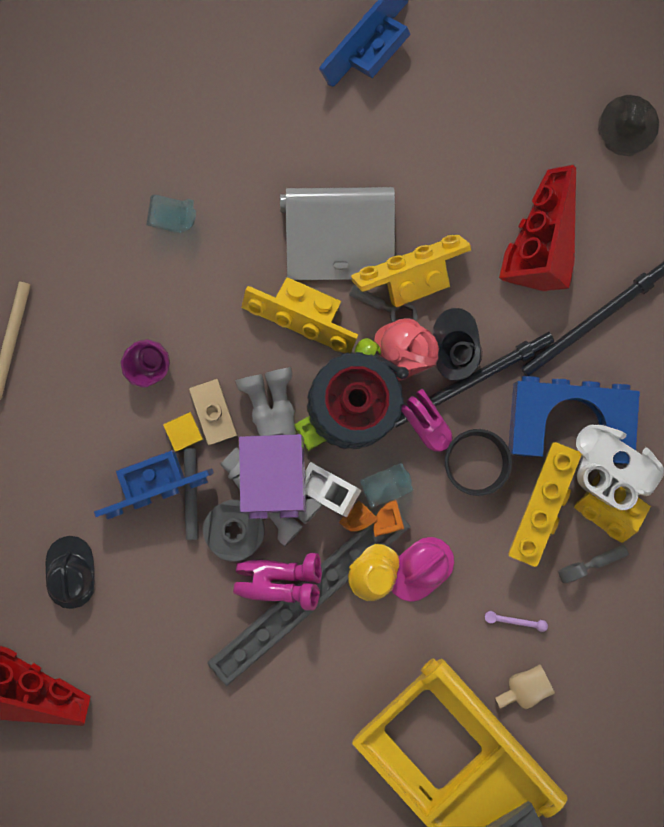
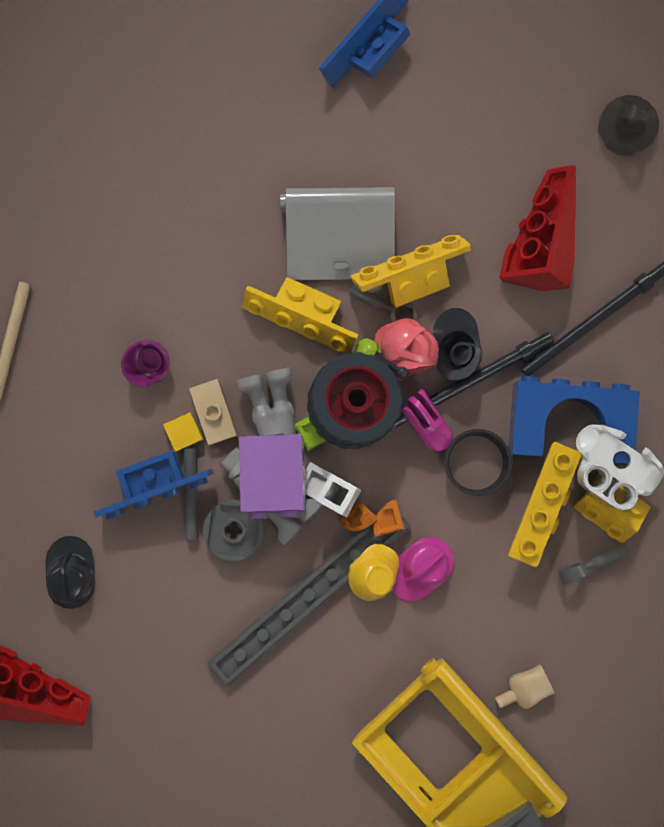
clear light blue bracket [146,194,196,233] -> none
dark pink piece [233,553,322,611] -> none
clear light blue bracket [360,463,413,508] -> none
lavender hinge [485,611,548,632] -> none

